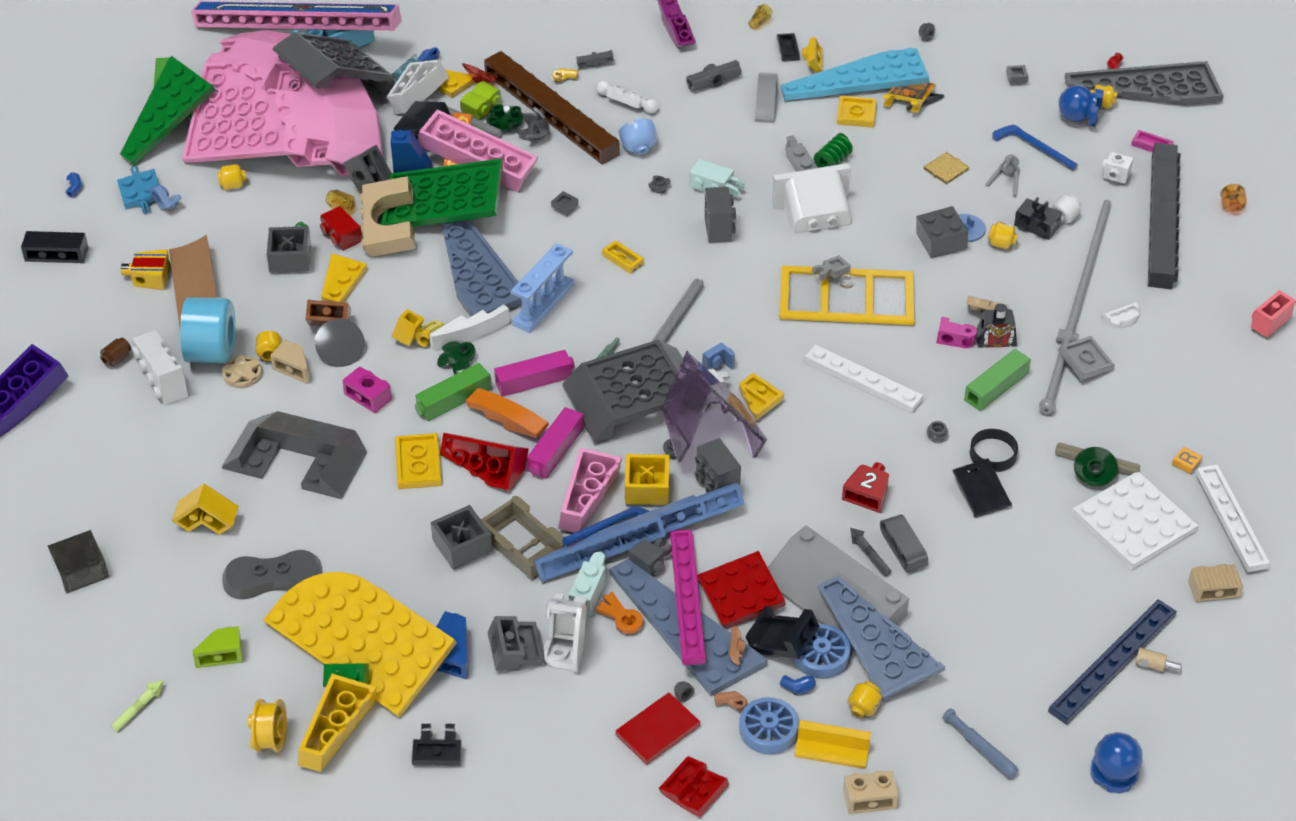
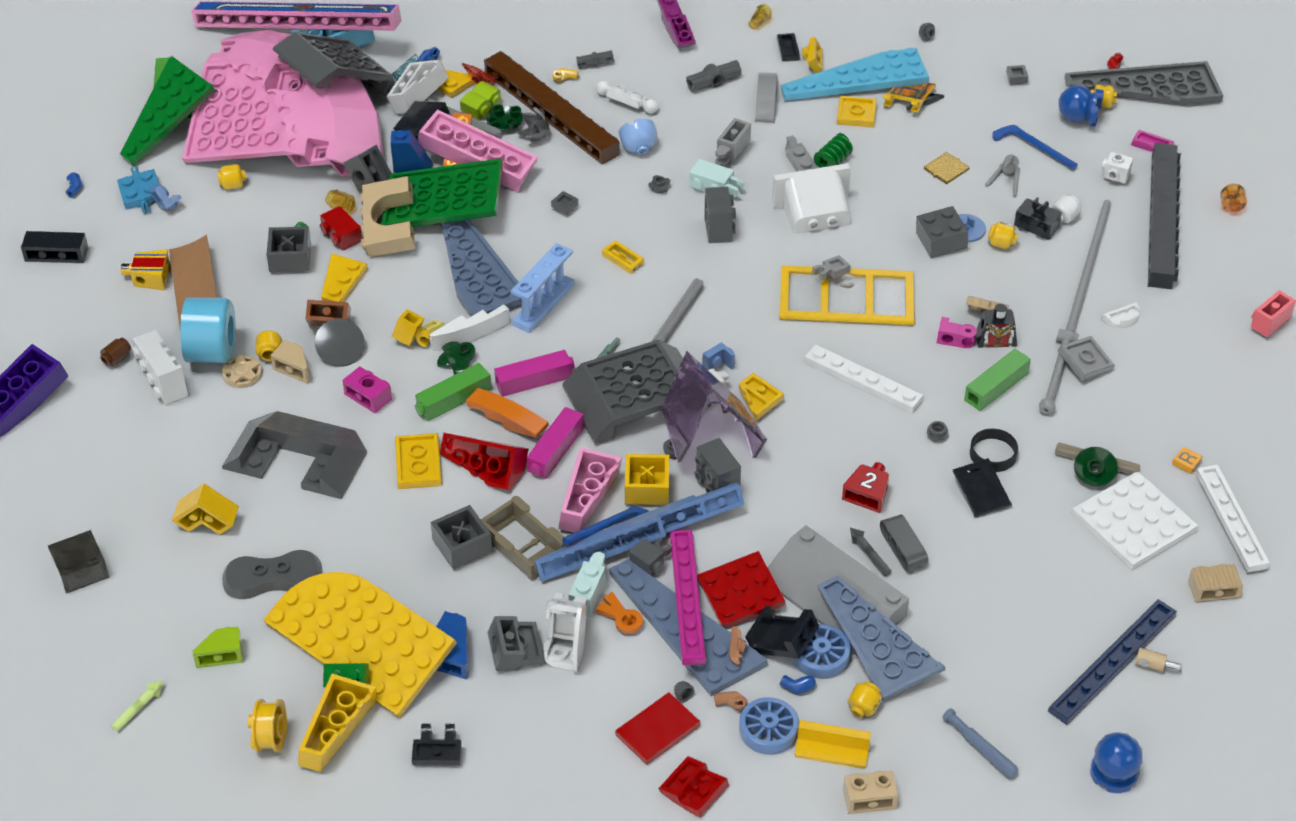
none -> light grey hinge [715,118,751,167]

